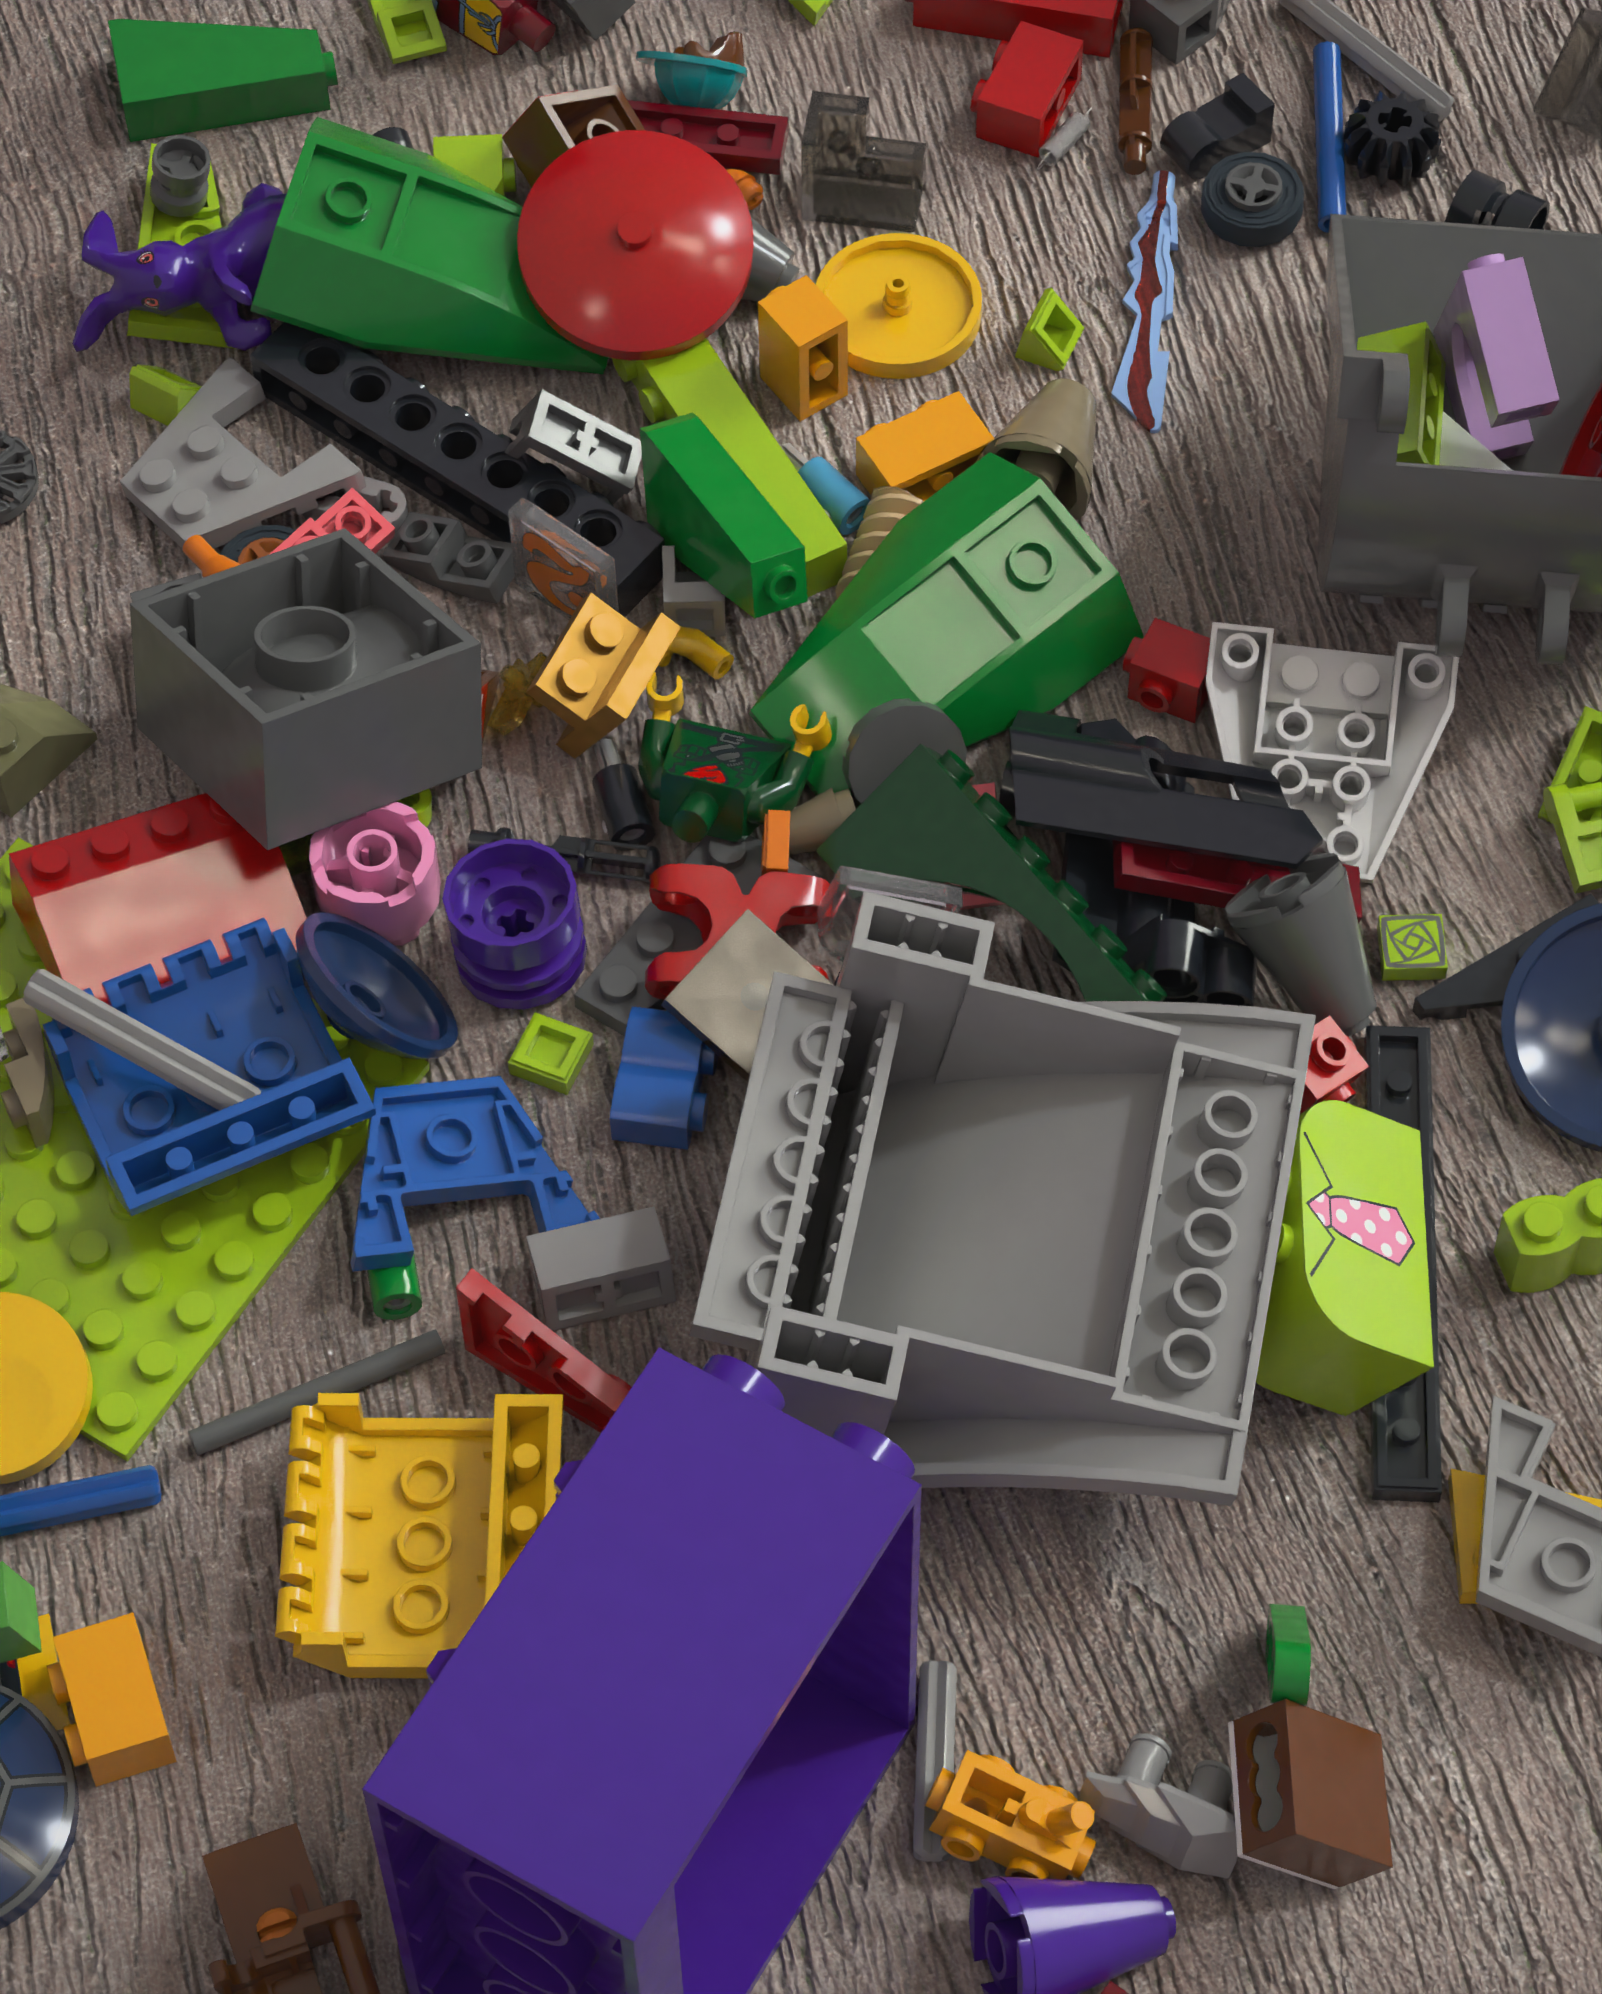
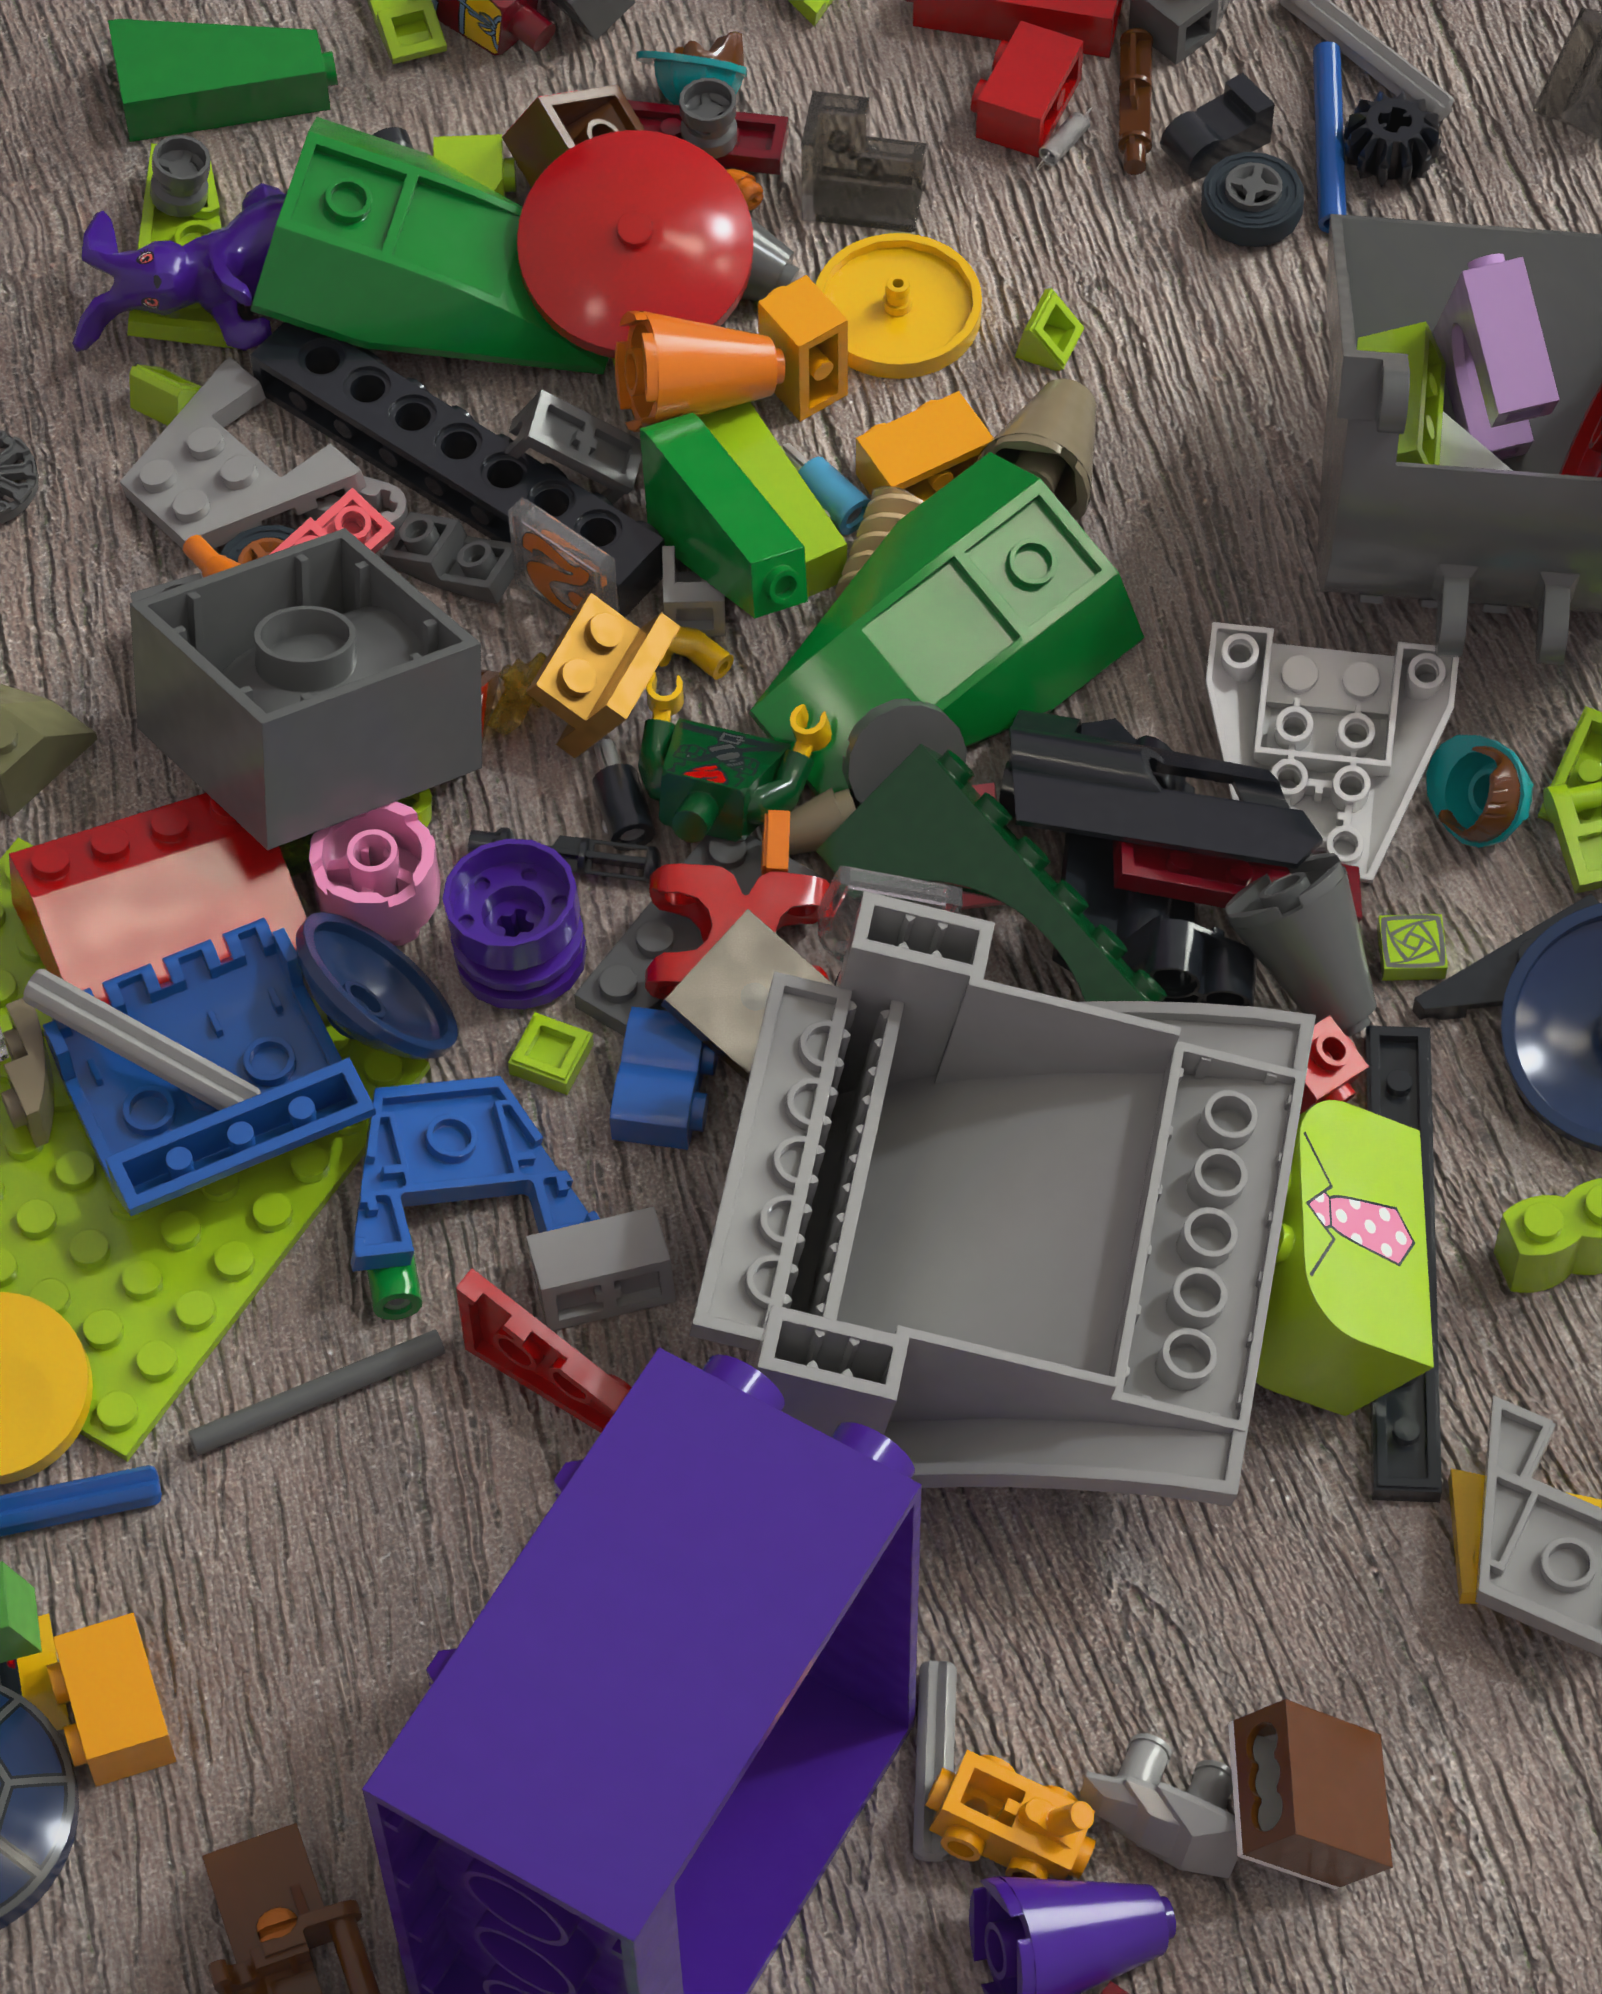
yellow slope [275,1393,563,1679] -> none
light blue sword [1111,170,1178,433] -> none
red brick [1122,618,1211,724] -> none
green beam [1265,1604,1311,1706] -> none
black wheel [1445,170,1550,230] -> none
none -> orange cone [615,311,786,432]
none -> dark grey wheel [679,78,737,159]
none -> teal piece [1426,734,1534,848]

